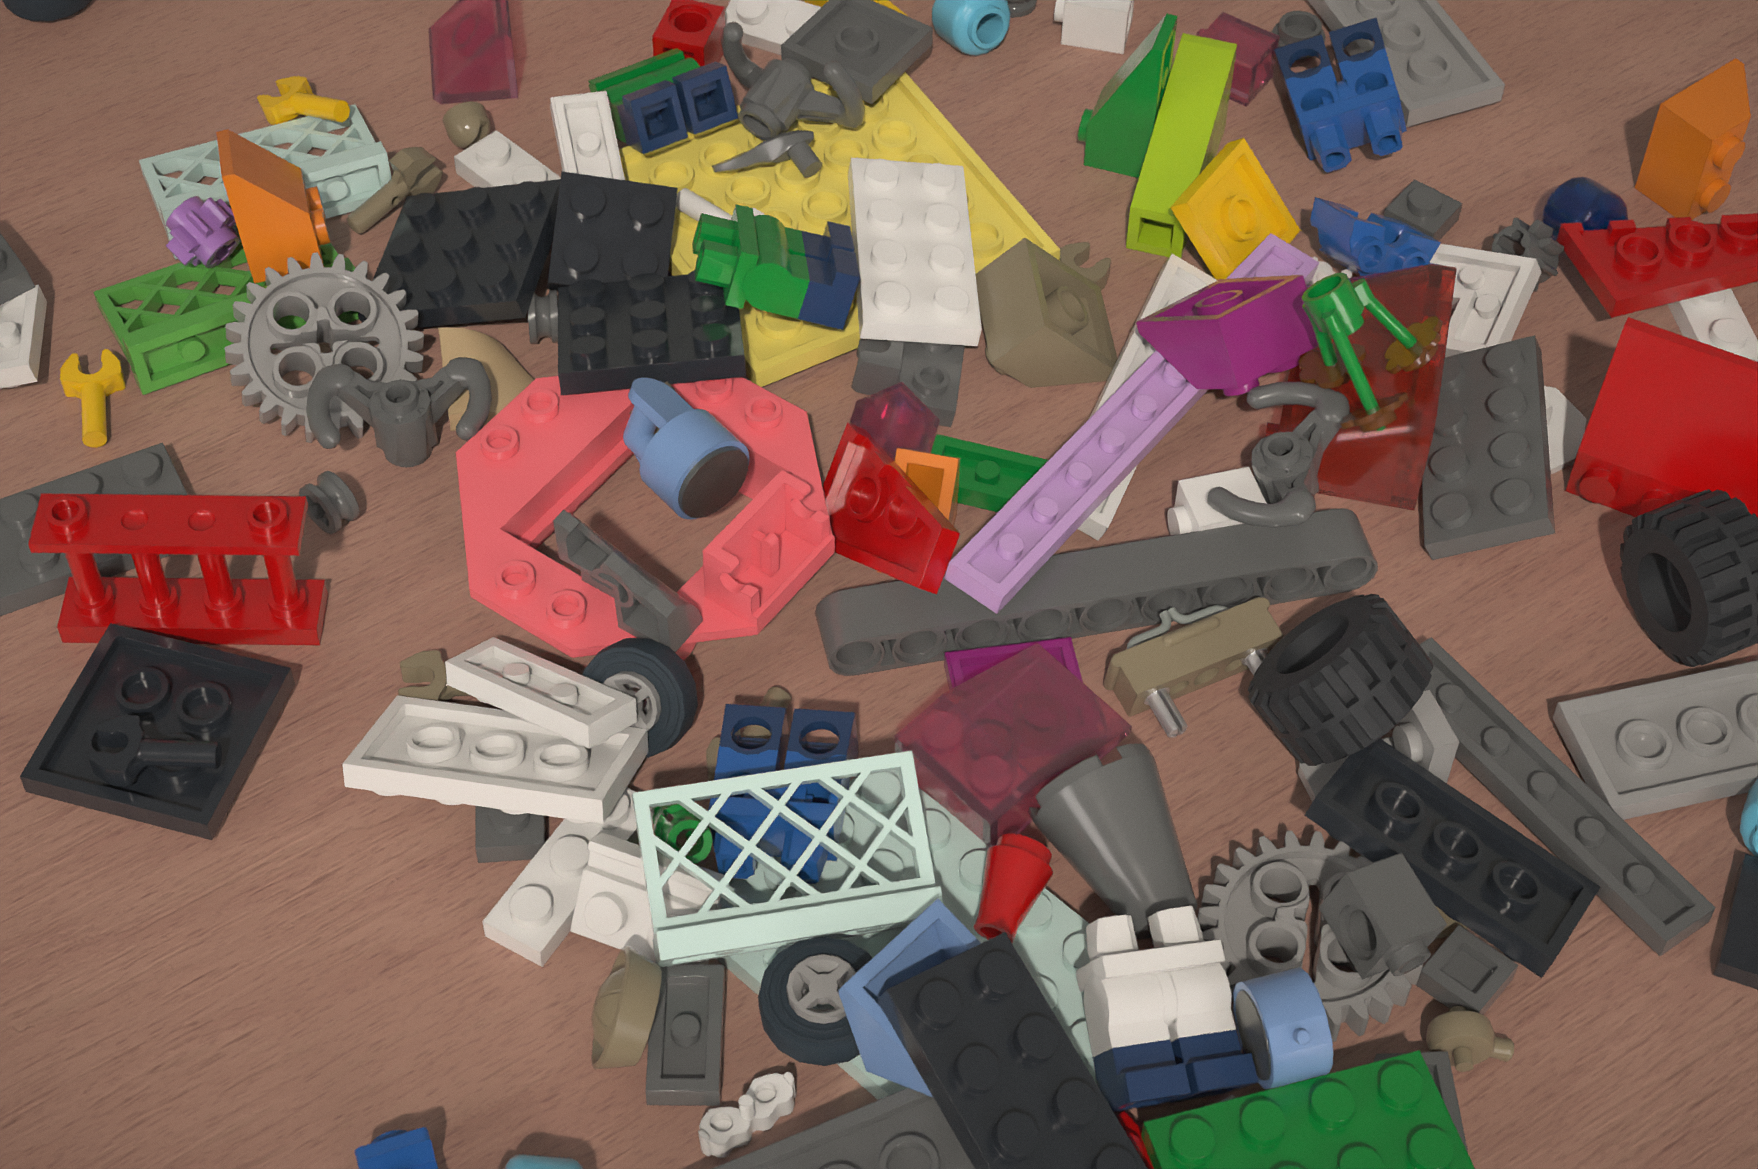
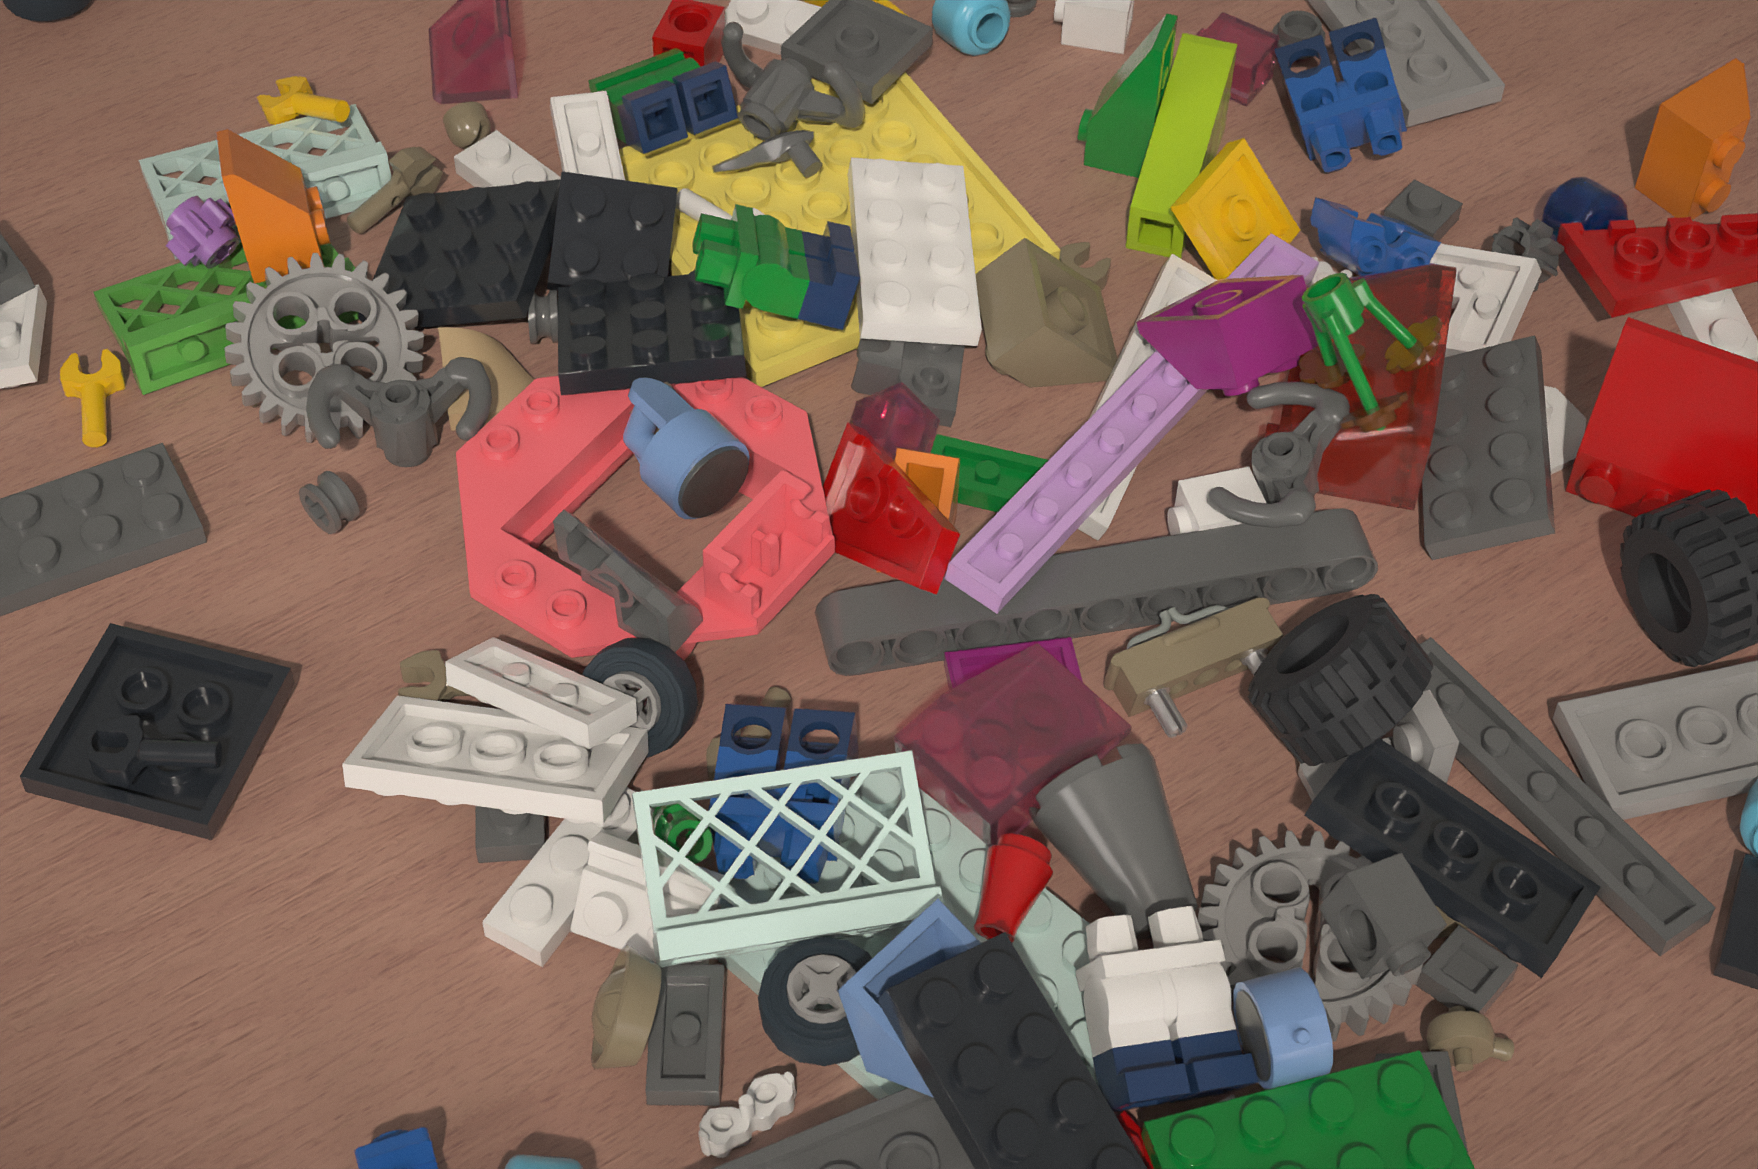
red fence [28,493,328,646] -> none

